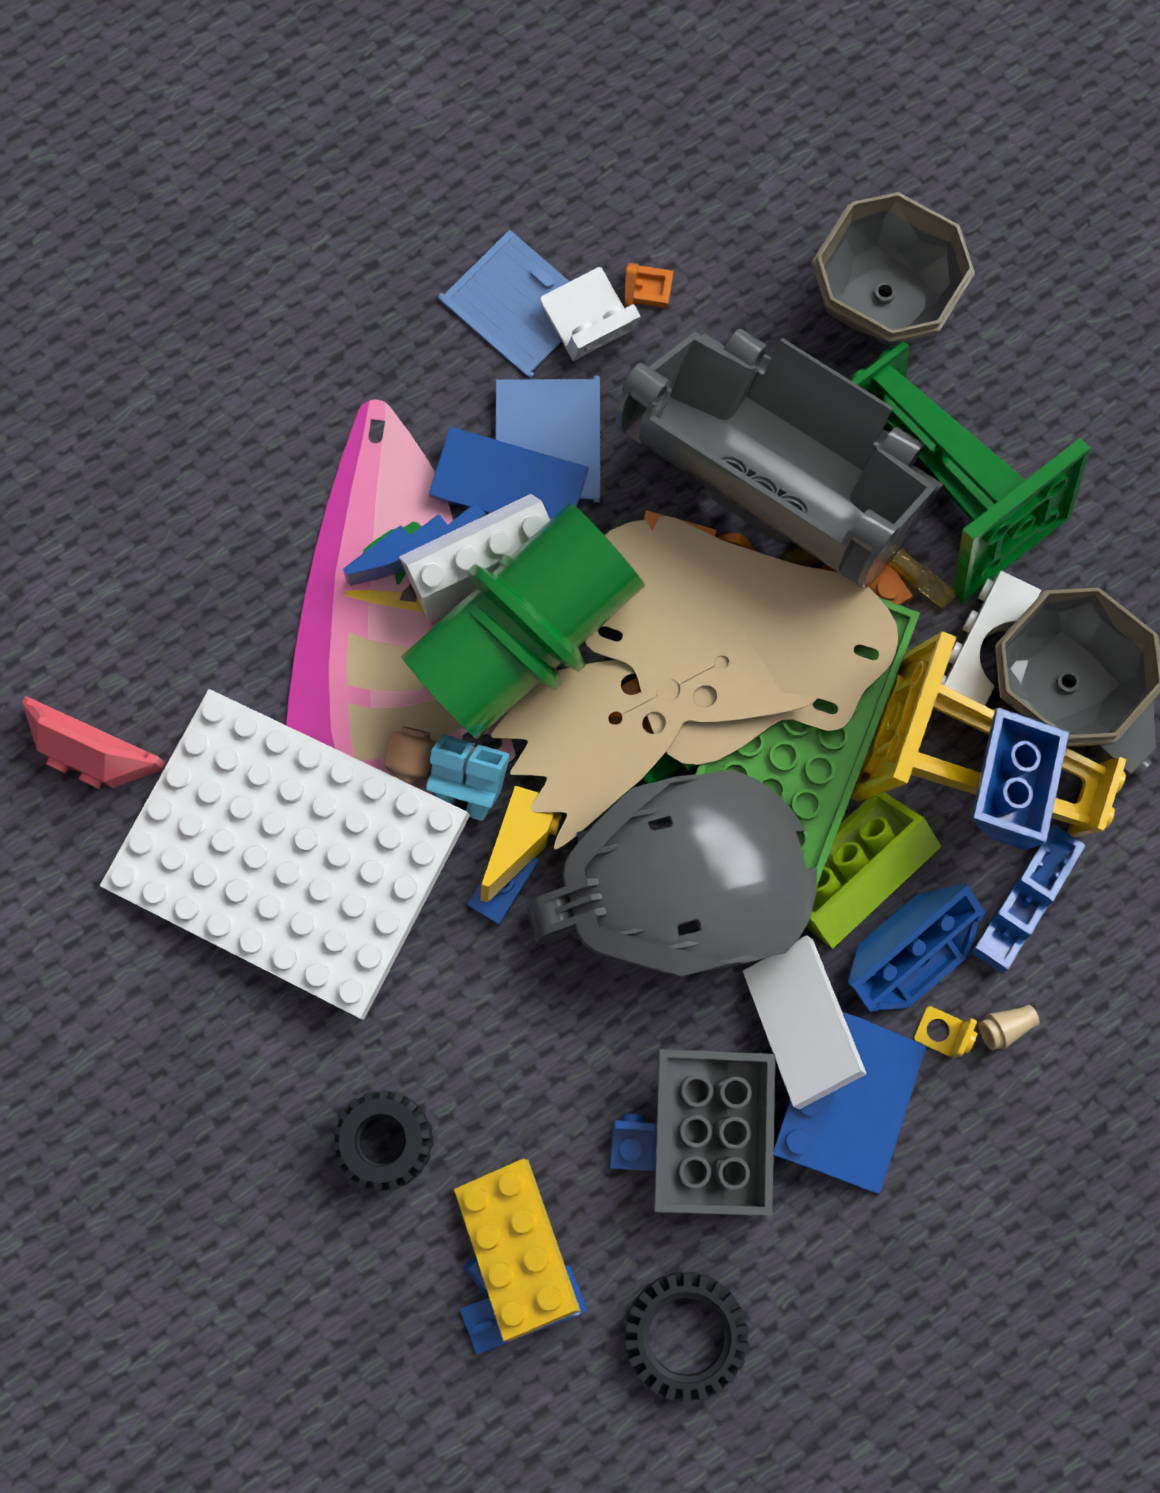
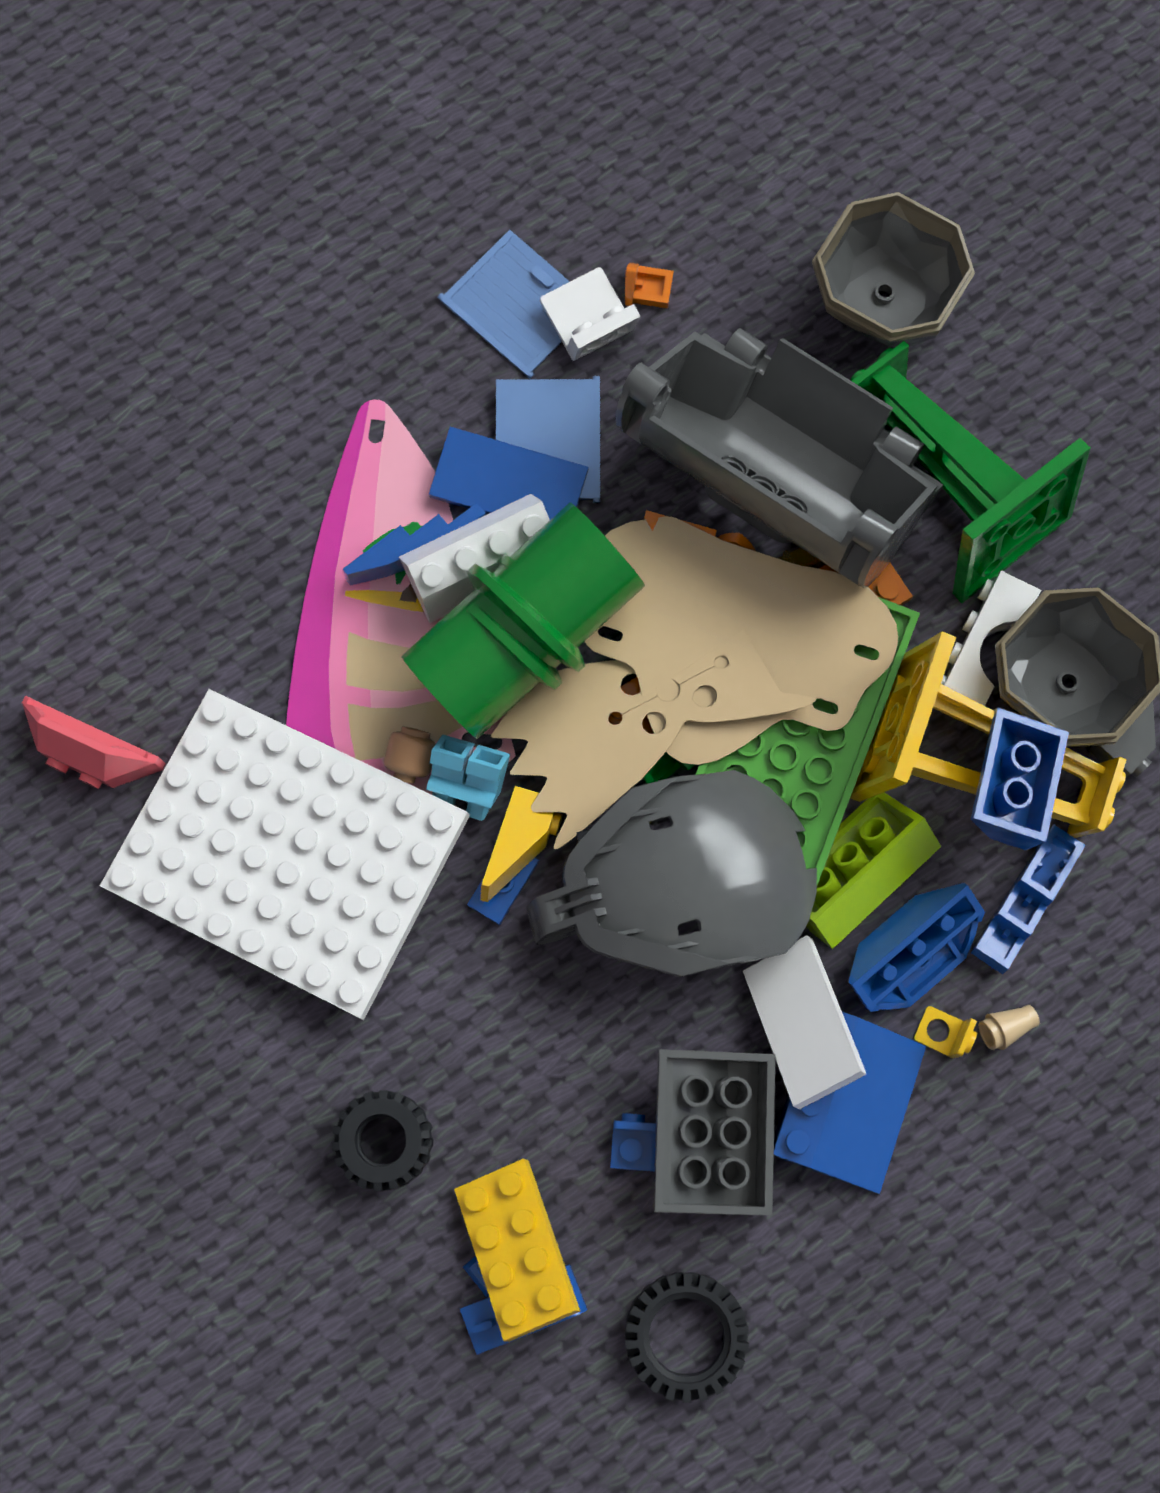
clear yellow axle [887,547,956,608] -> none

